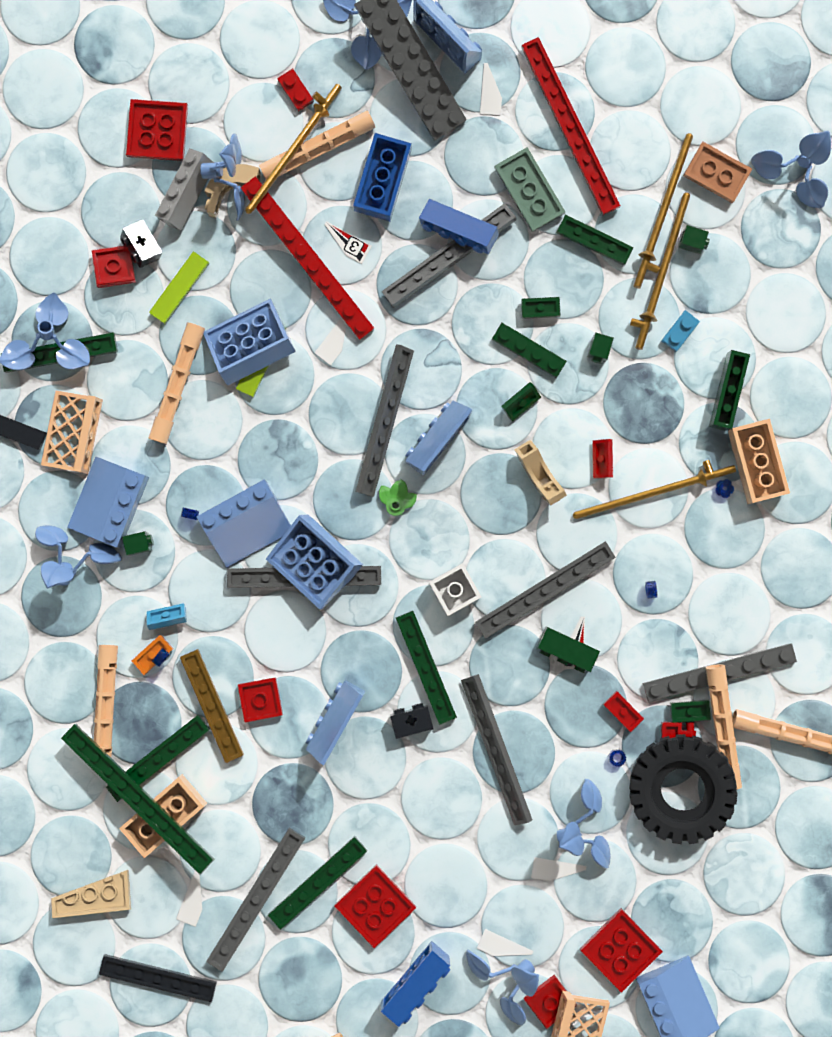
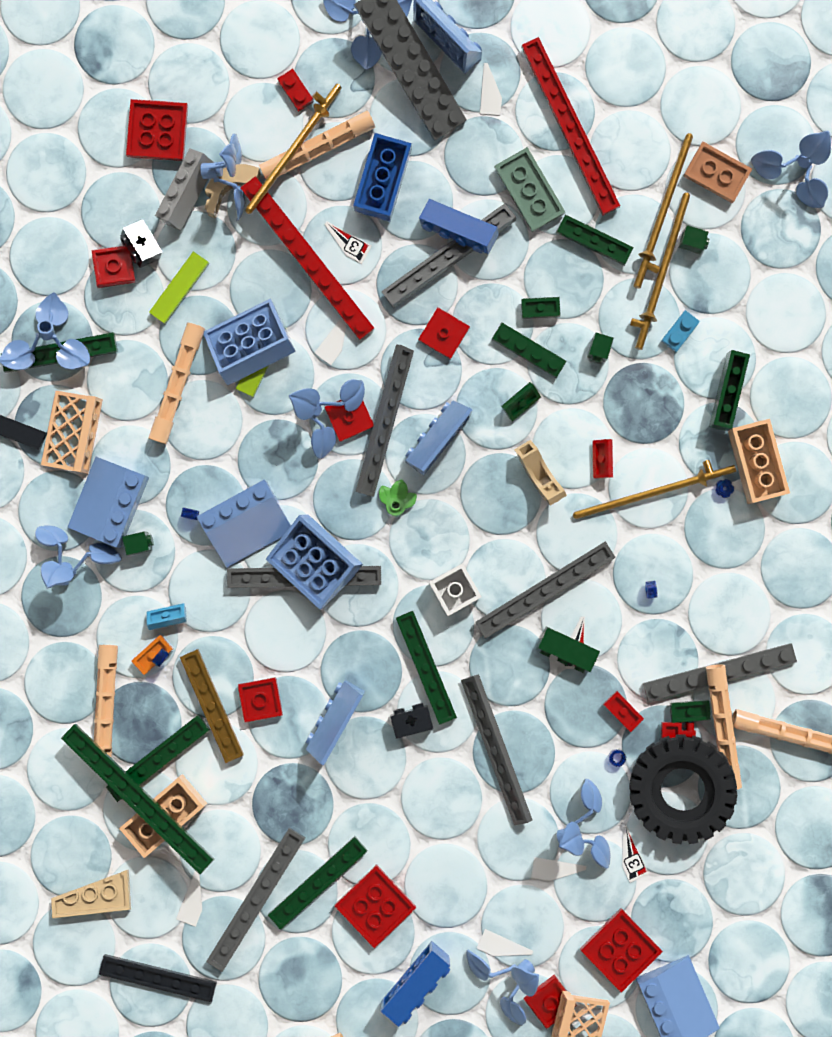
none -> medium blue plant [289,379,365,459]
none -> red plate [324,400,374,442]
none -> red plate [418,307,470,360]
none -> sticker [622,826,649,883]

